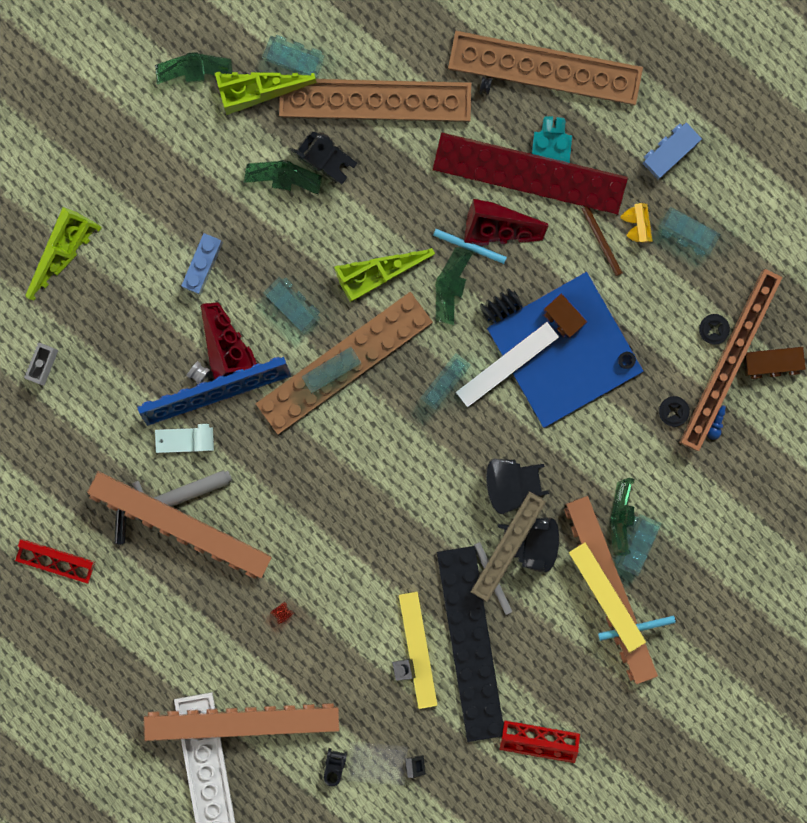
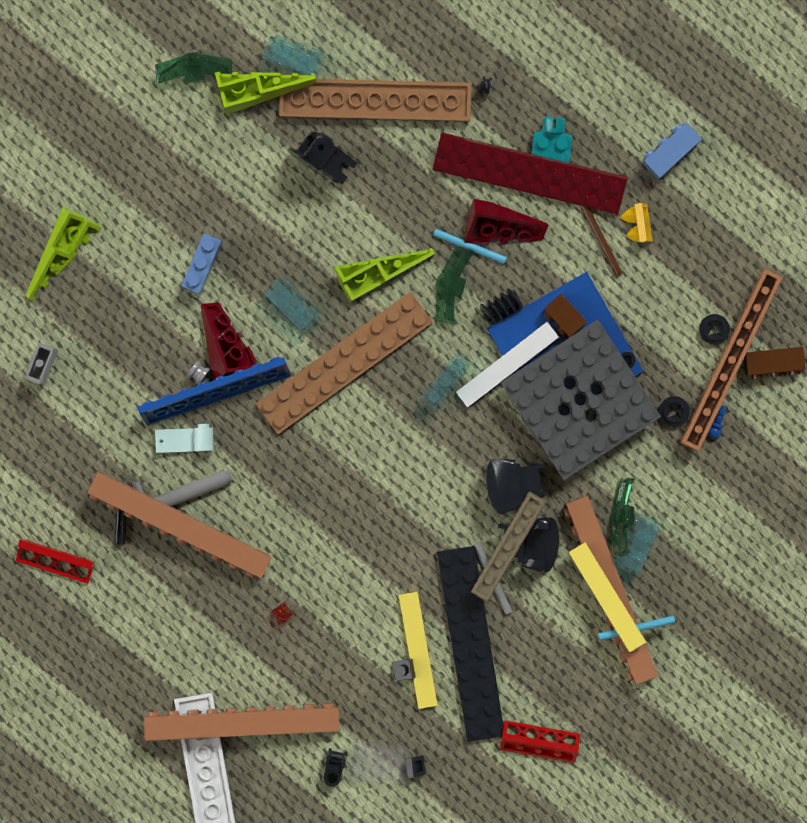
clear green plate [243,160,322,196] -> none
clear light blue brick [302,347,361,394] -> none
medium nougat plate [448,31,643,106] -> none
clear light blue brick [657,207,721,257] -> none
none -> dark grey plate [501,320,661,480]

